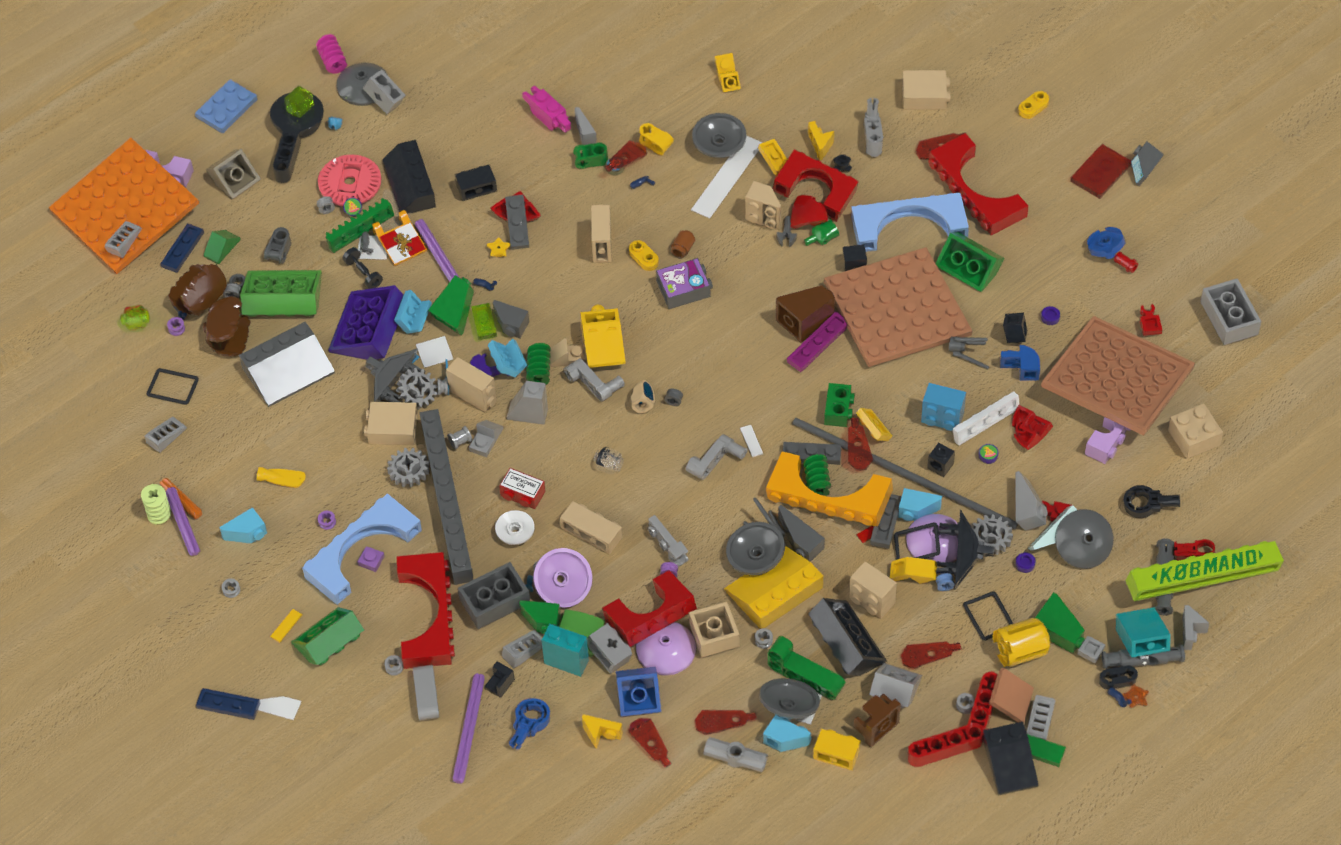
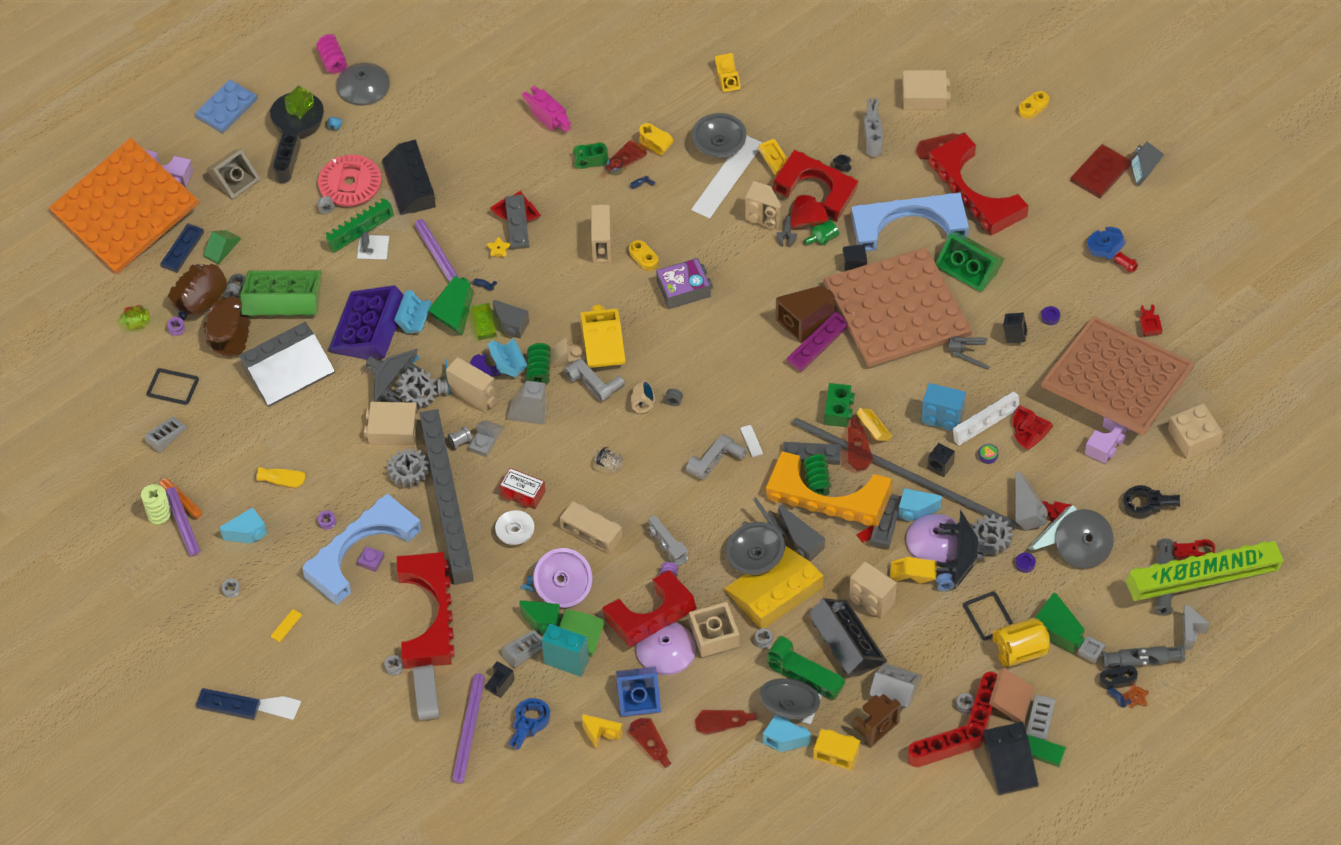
light grey slope [104,221,142,258] -> none
dark grey piece [264,227,292,264] -> none
green slope [291,607,364,665] -> none
black wheel [342,247,383,289] -> none
tile [343,198,362,216] -> none
light grey brick [363,70,406,114] -> none
flag [372,210,427,266] -> none
white sticker [416,336,453,367] -> none
black brick [455,164,497,201] -> none
dark grey brick [458,562,530,629] -> none
light grey slope [575,107,597,145] -> none
light grey brick [587,623,632,674] -> none
dark orange brick [671,230,695,258] -> none
light grey piece [704,737,768,772] -> none
yellow slope [808,121,834,161] -> none
black piece [894,522,941,560] -> none
clear red piece [901,641,962,669] -> none
blue brick [1000,345,1040,381] -> none
teal brick [1116,607,1171,658] -> none
light grey brick [1200,278,1261,345] -> none

